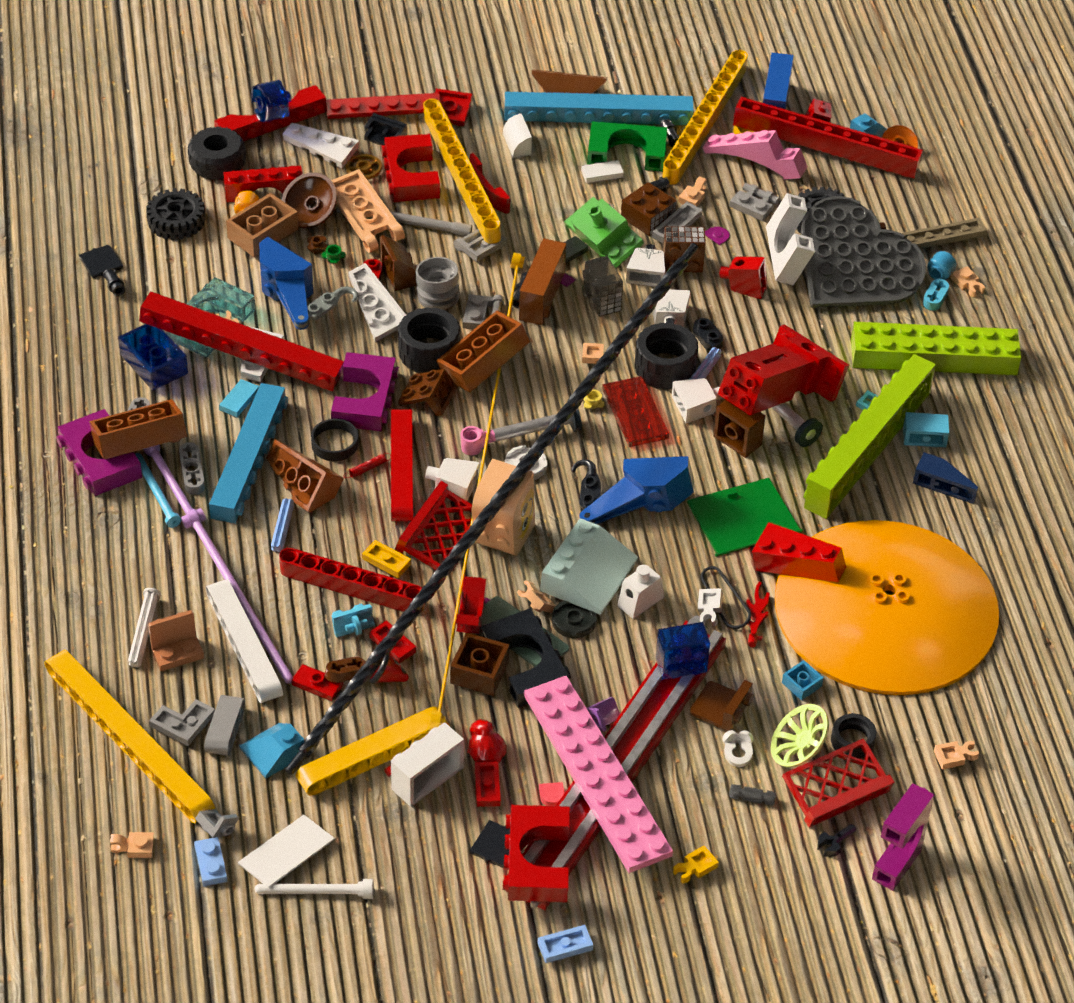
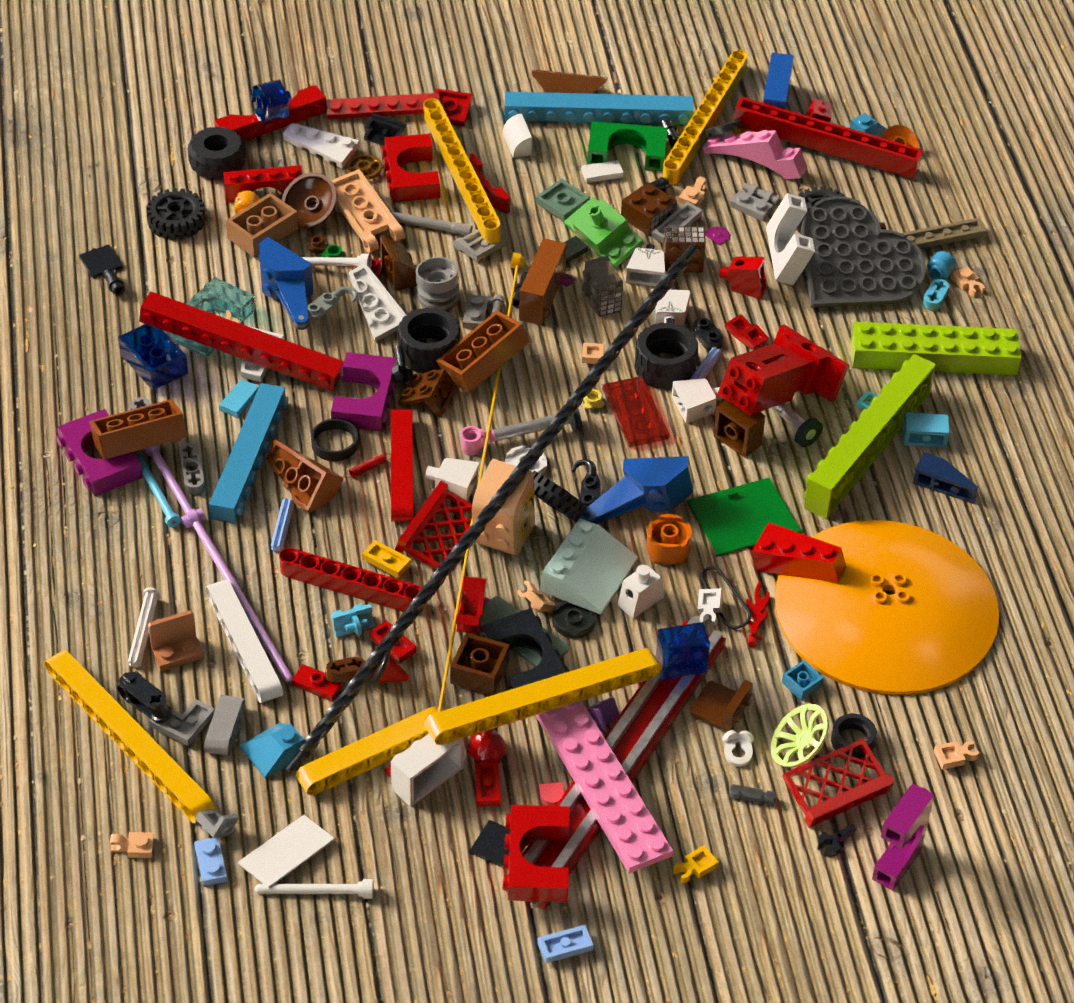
none -> black piece [116,671,173,723]
none -> white piece [302,254,372,269]
none -> black bar [392,345,413,384]
none -> yellow beam [424,648,662,745]
none -> black wheel [533,470,587,522]
none -> sand green plate [535,179,590,221]
none -> orange brick [646,514,692,565]
none -> pearl dark grey tile [704,120,742,137]
none -> red slope [725,314,769,349]

